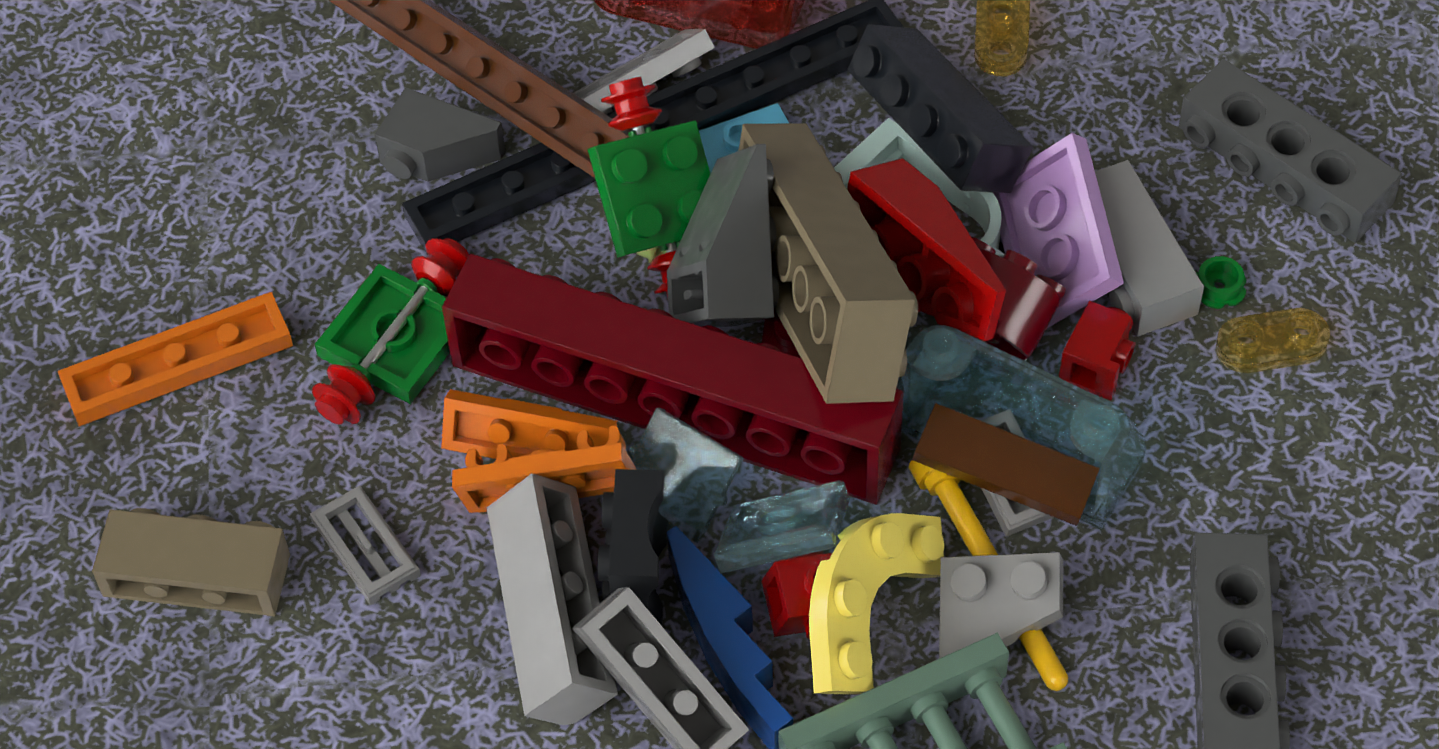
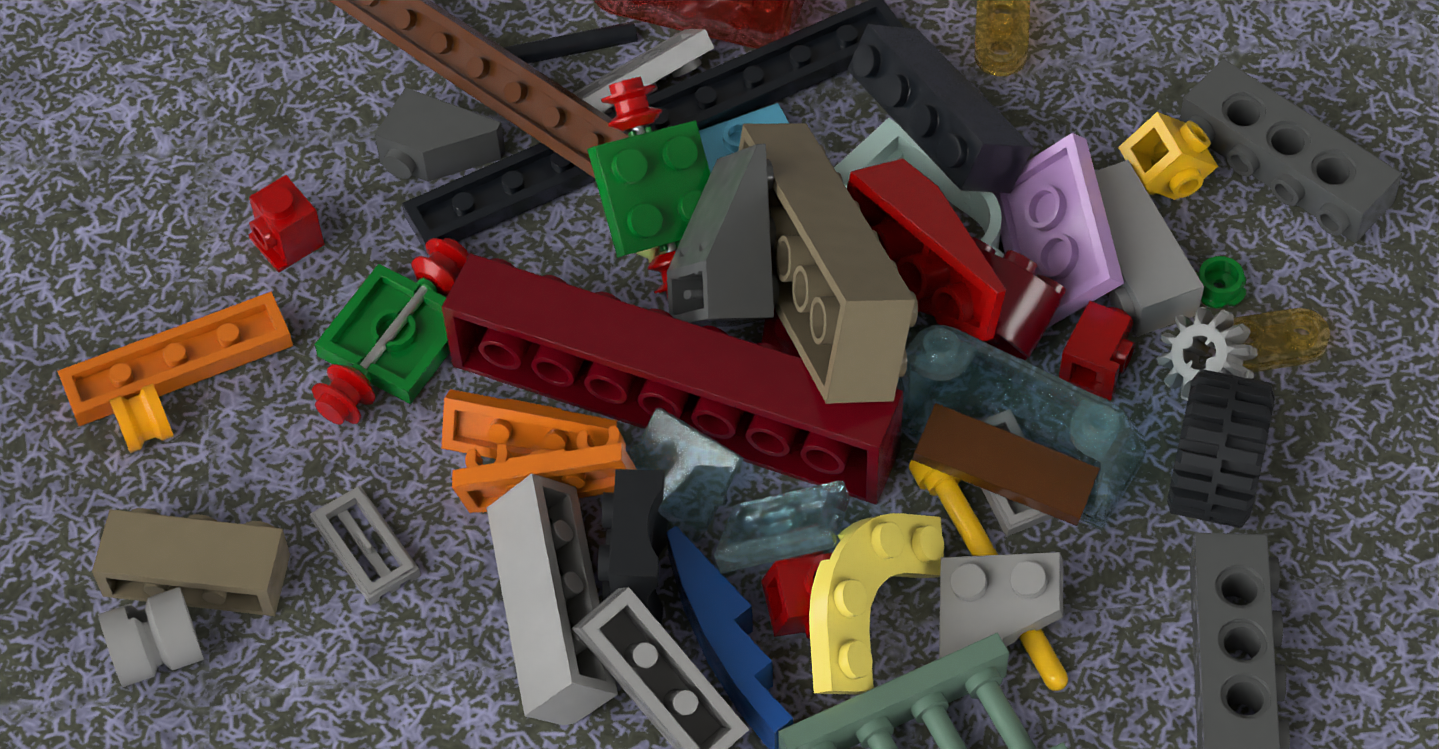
none -> light grey wheel [98,587,204,687]
none -> light orange wheel [109,384,174,453]
none -> red brick [248,175,325,273]
none -> black bar [503,21,638,64]
none -> yellow brick [1118,112,1219,200]
none -> light grey gear [1156,307,1258,401]
none -> black tyre [1167,369,1275,528]

